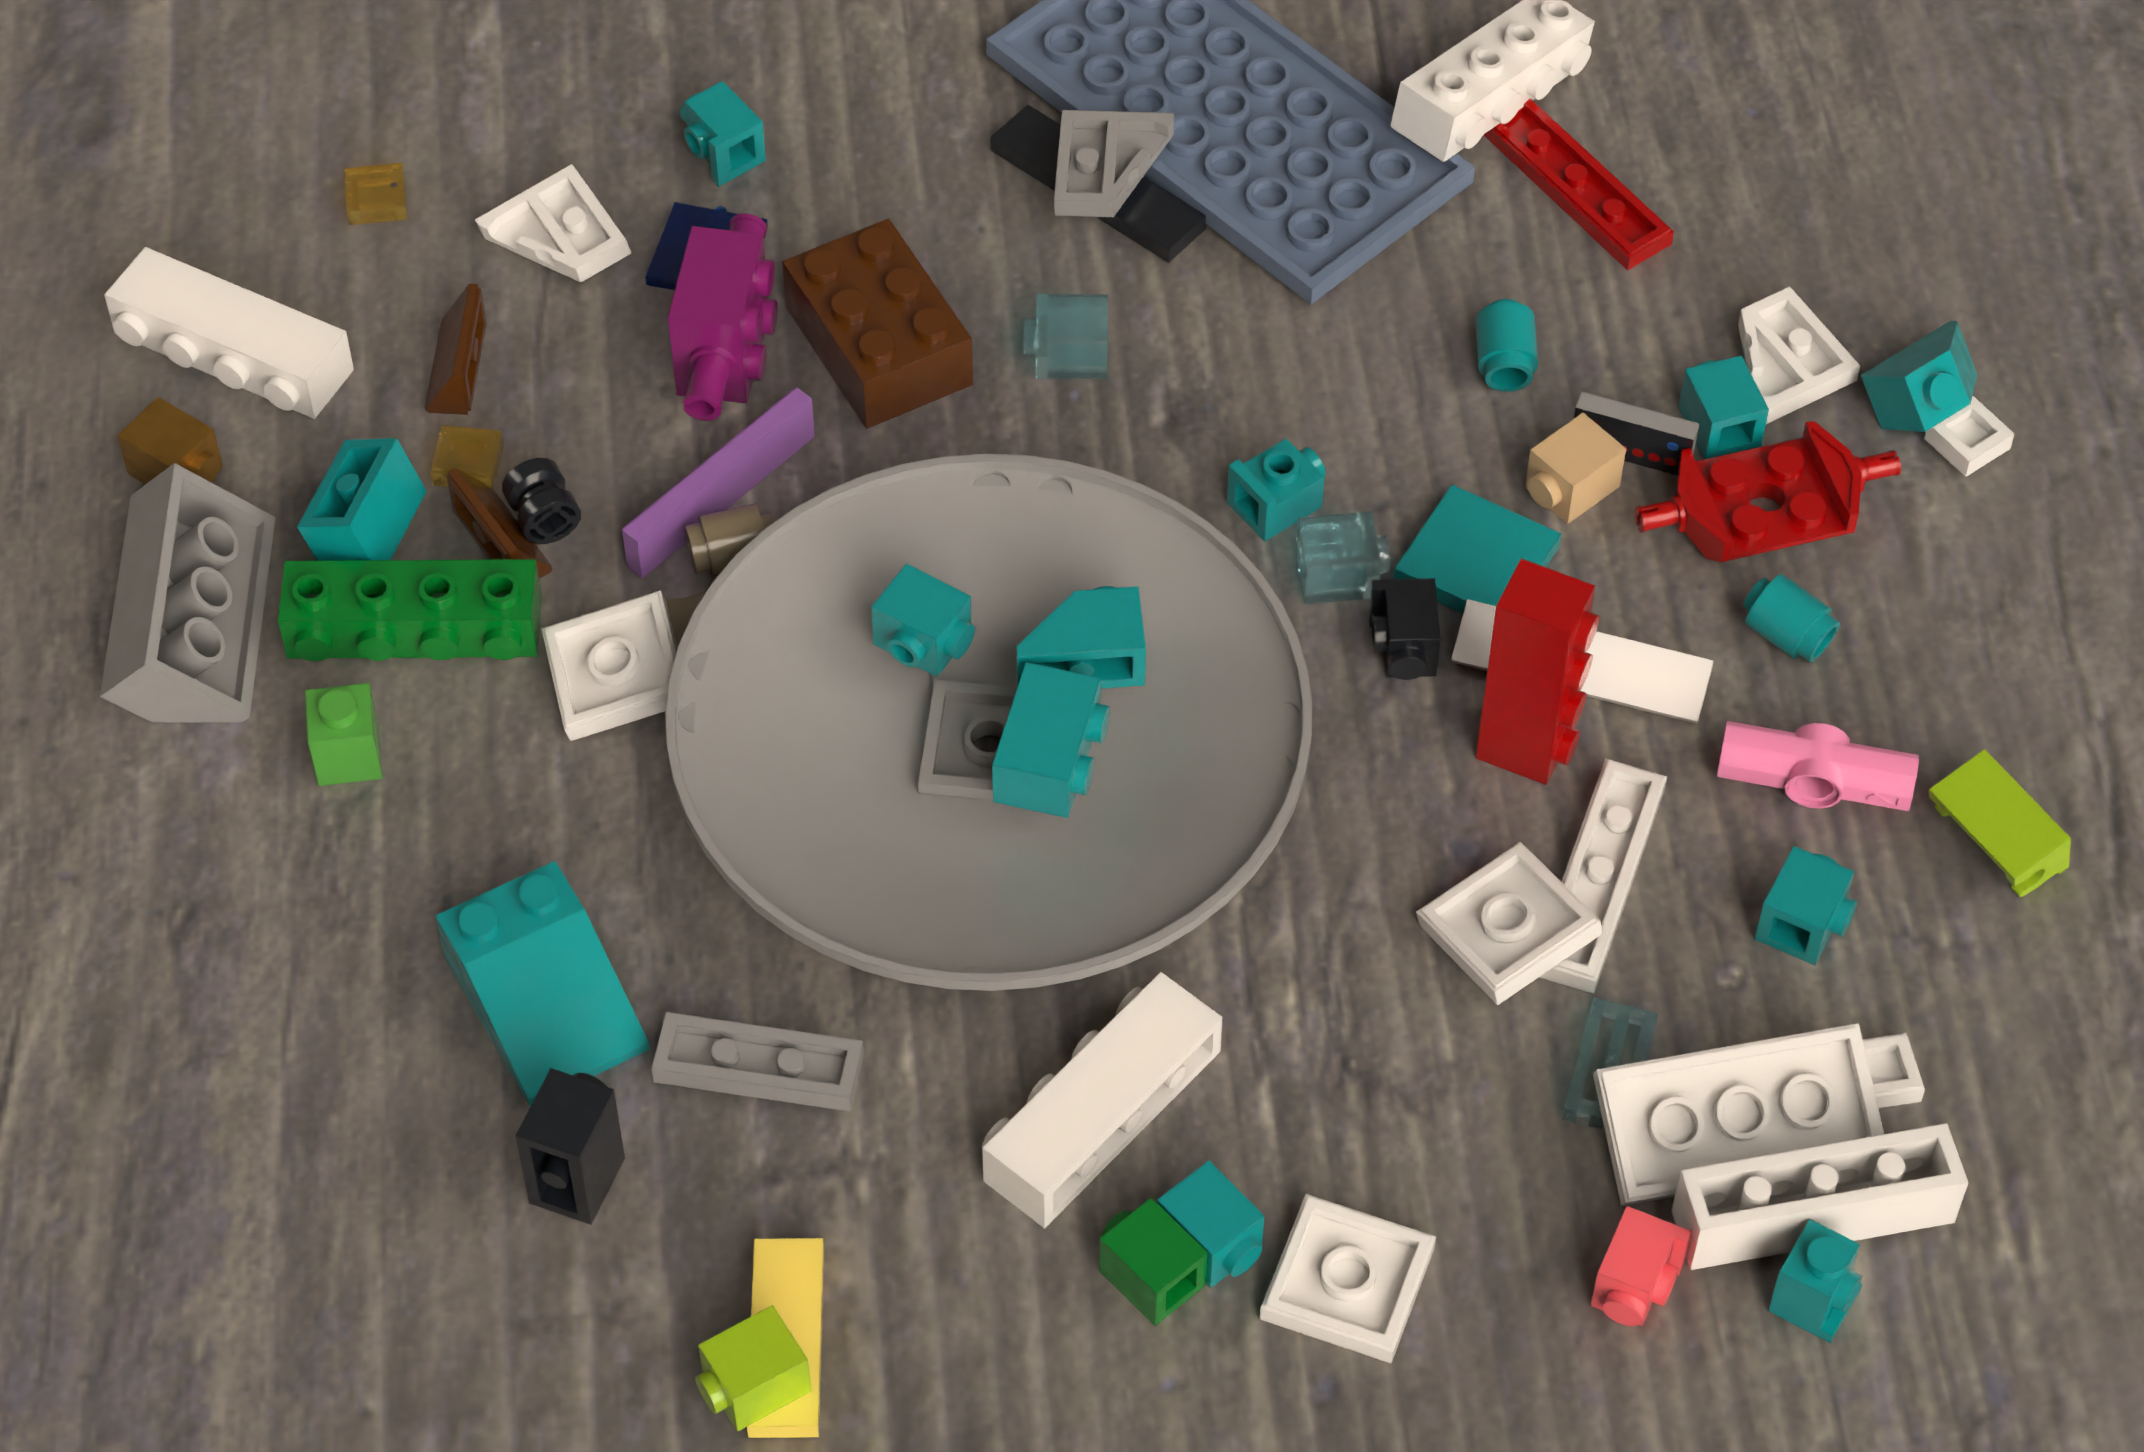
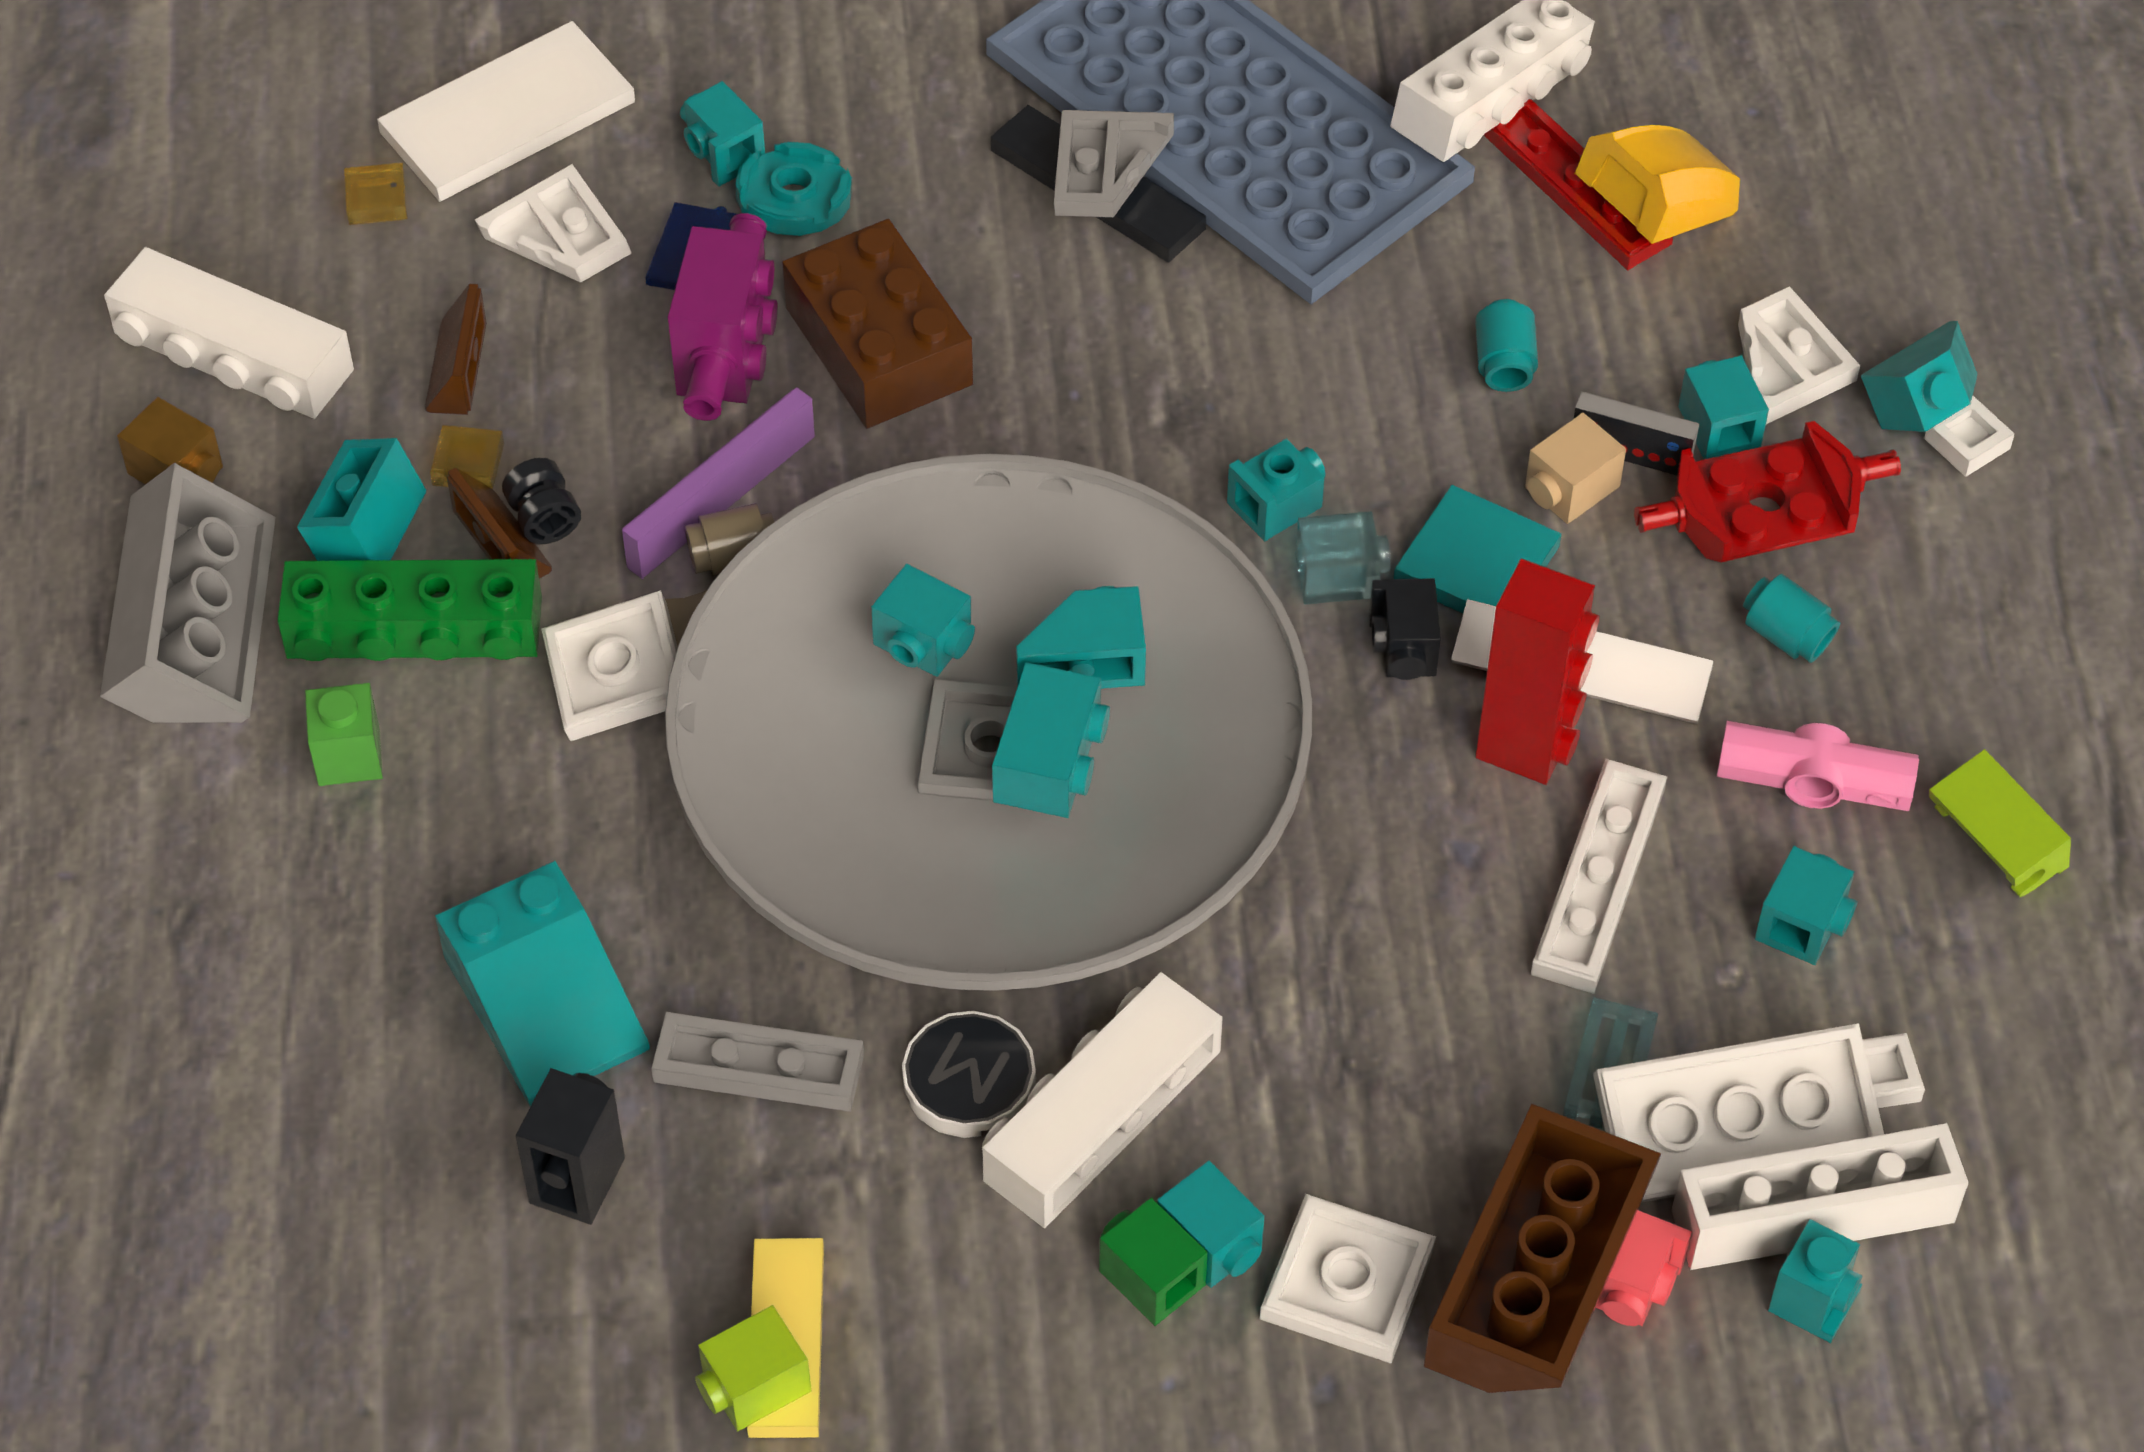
clear light blue brick [1024,294,1108,379] -> none
white tile [1416,842,1603,1005] -> none
none -> white tile [377,21,635,202]
none -> teal tile [736,142,852,236]
none -> black tile [902,1011,1036,1138]
none -> reddish brown slope [1424,1103,1661,1393]
none -> yellow slope [1575,125,1740,244]

